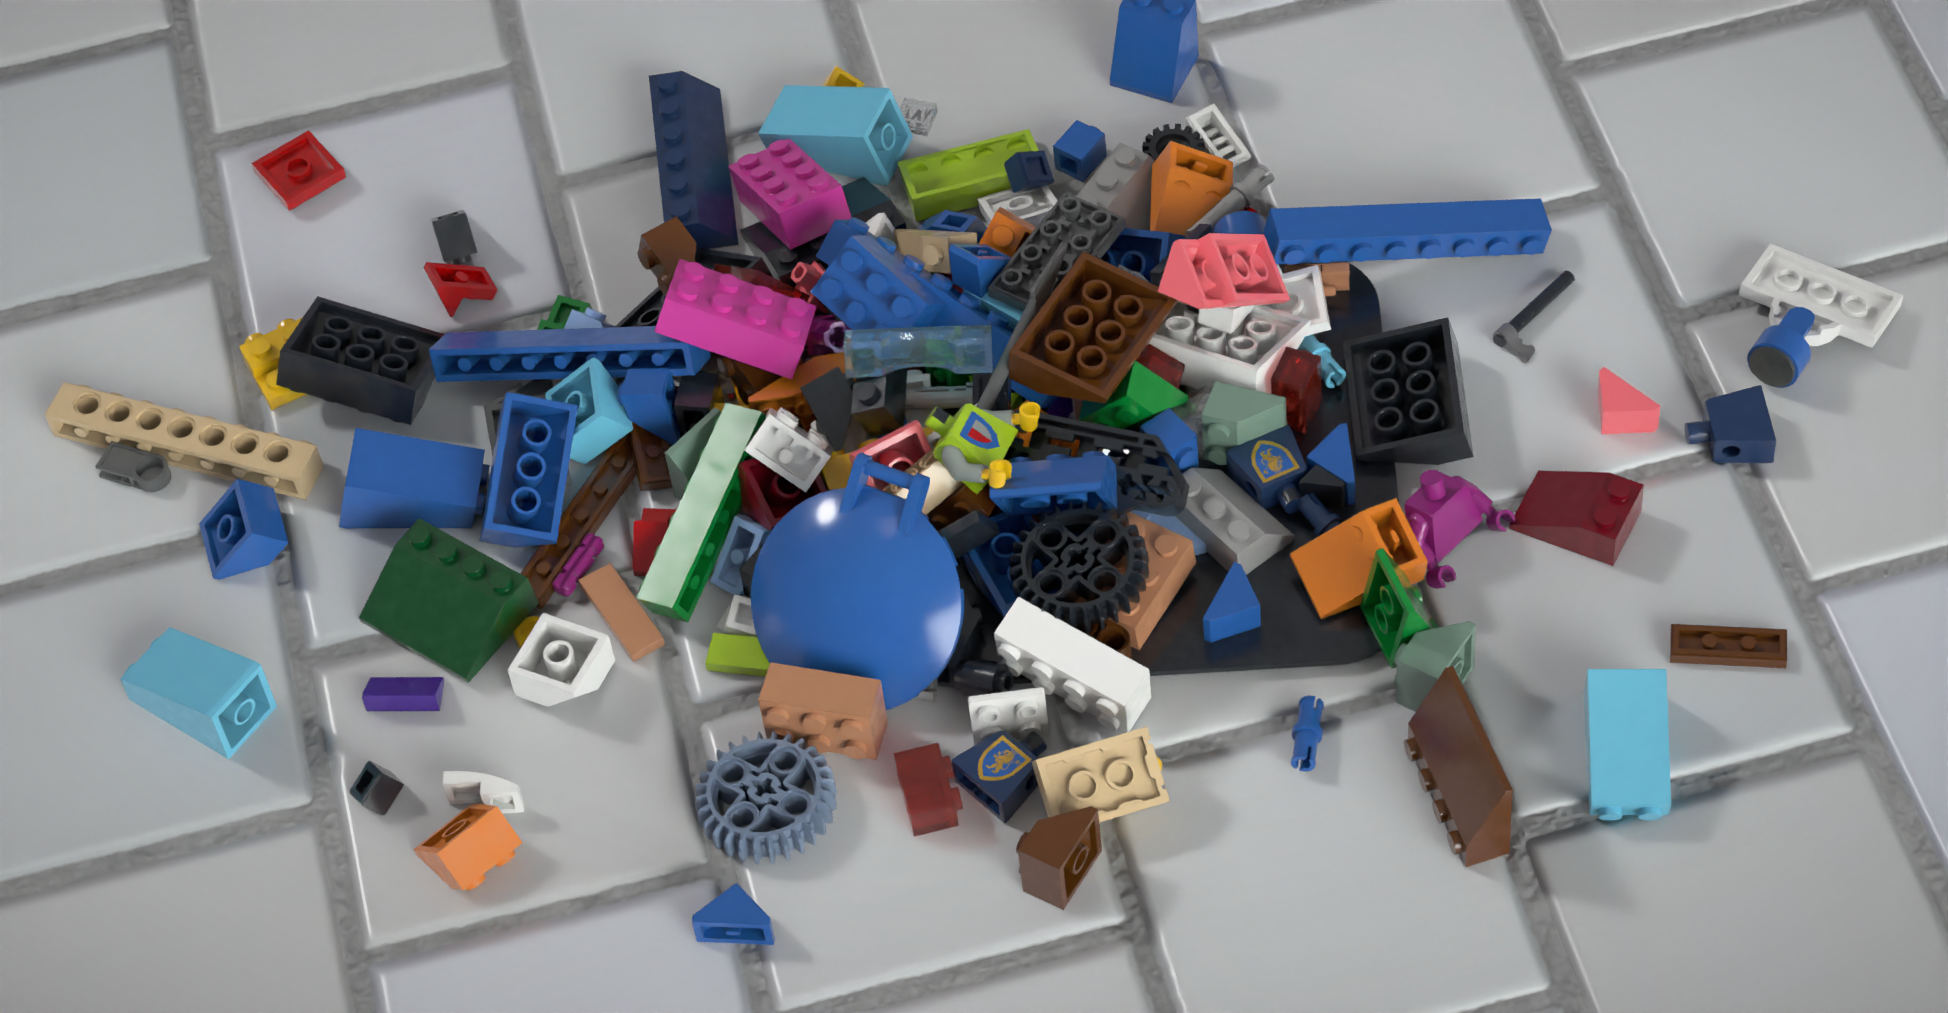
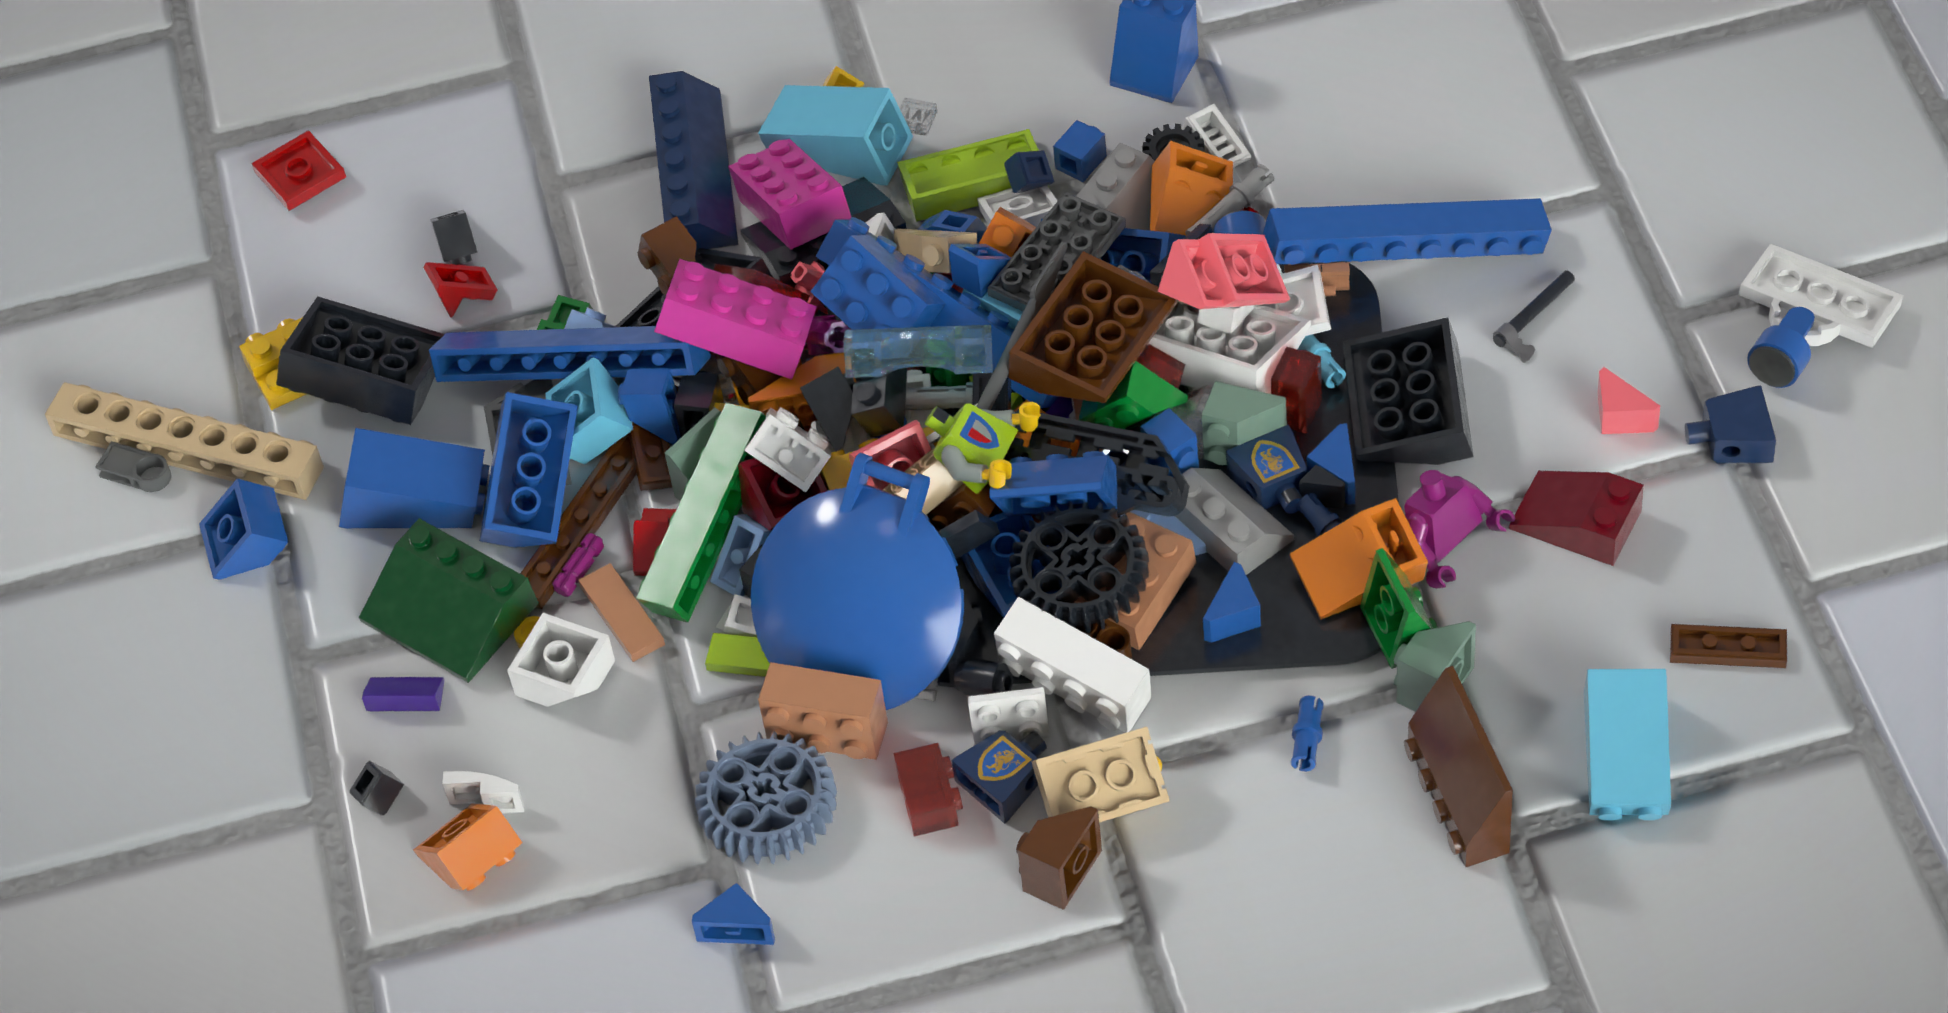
medium azure slope [120,627,277,759] -> none

